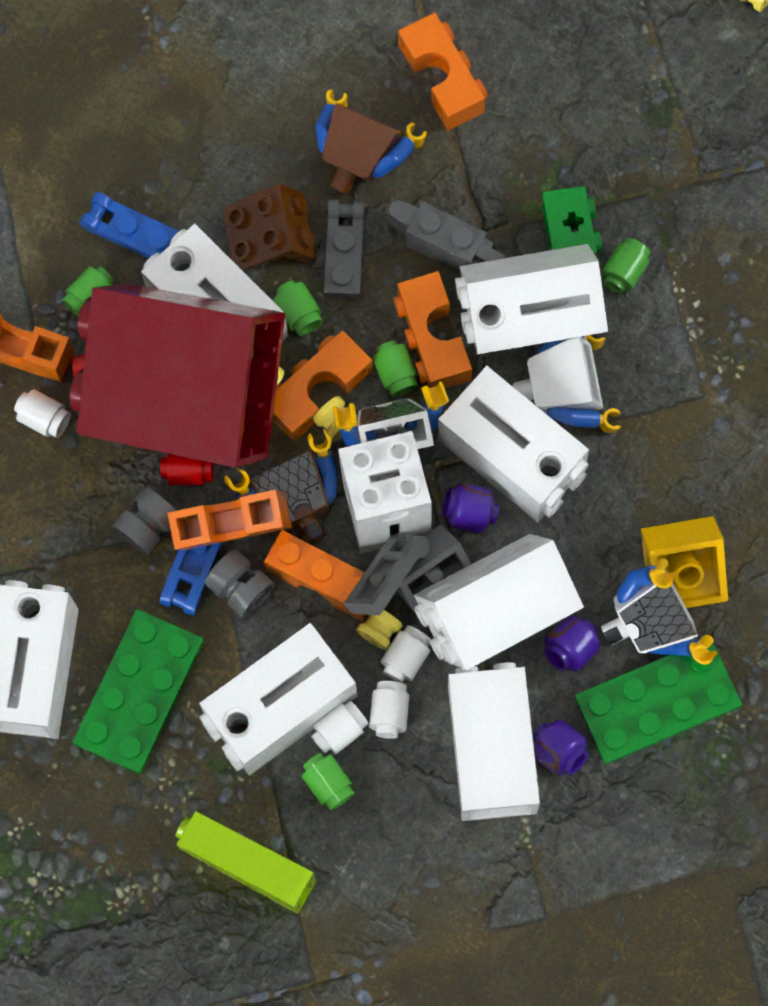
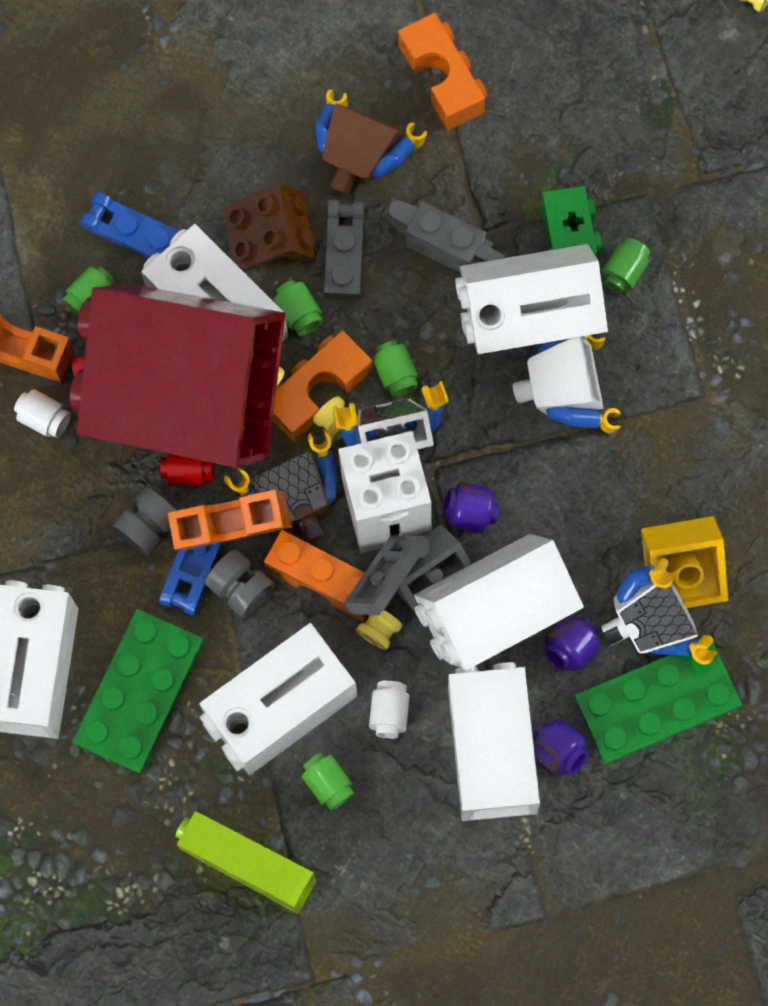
white brick [311,701,369,755] -> none
white brick [380,625,431,683] -> none
orange arch [393,271,472,388] -> none
white brick [438,366,589,523] -> none

